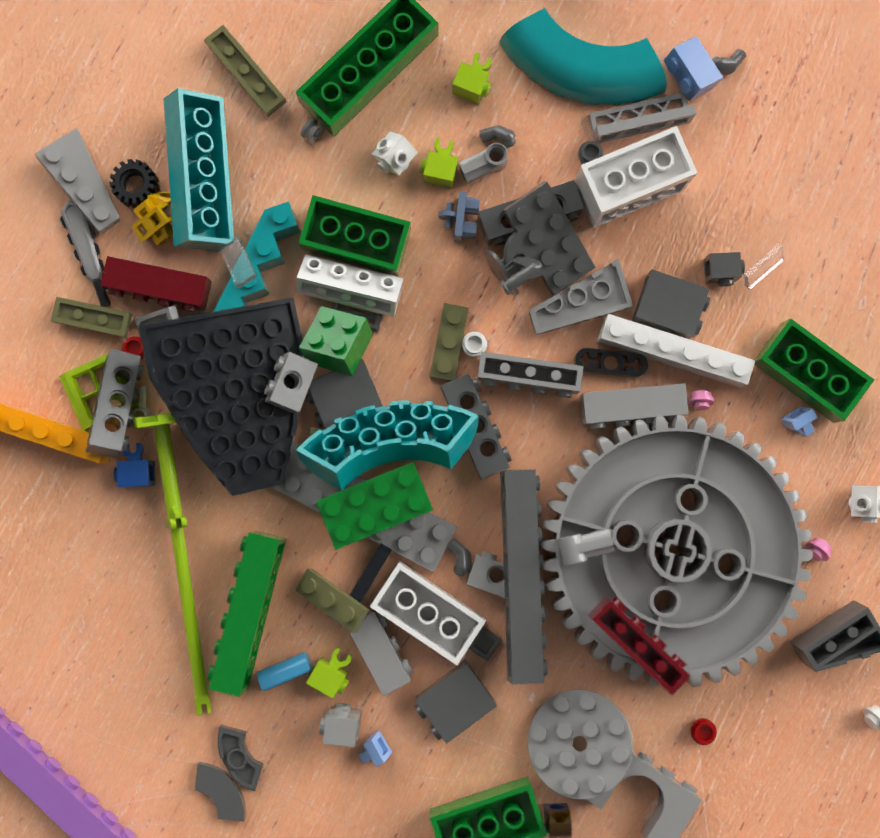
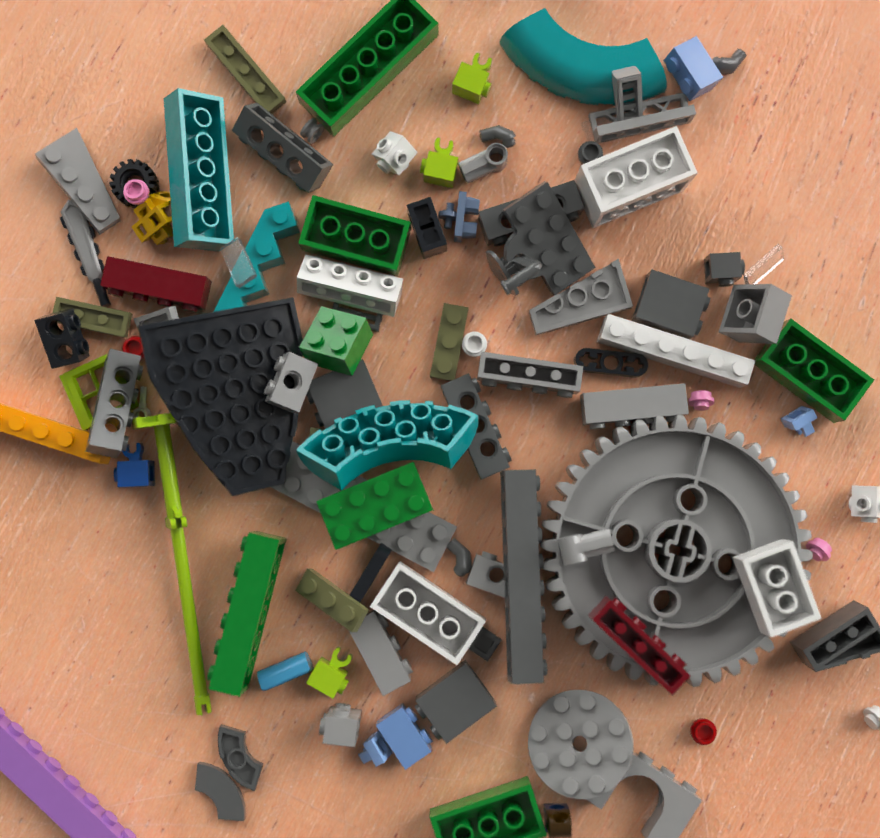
none -> black brick [34,308,90,369]
none -> bright pink plate [123,179,150,205]
none -> dark grey brick [232,103,334,193]
none -> medium blue brick [376,703,433,770]
none -> black brick [406,197,447,259]
none -> light grey slope [612,66,643,121]
none -> light grey brick [719,284,792,344]
none -> white brick [733,539,822,637]

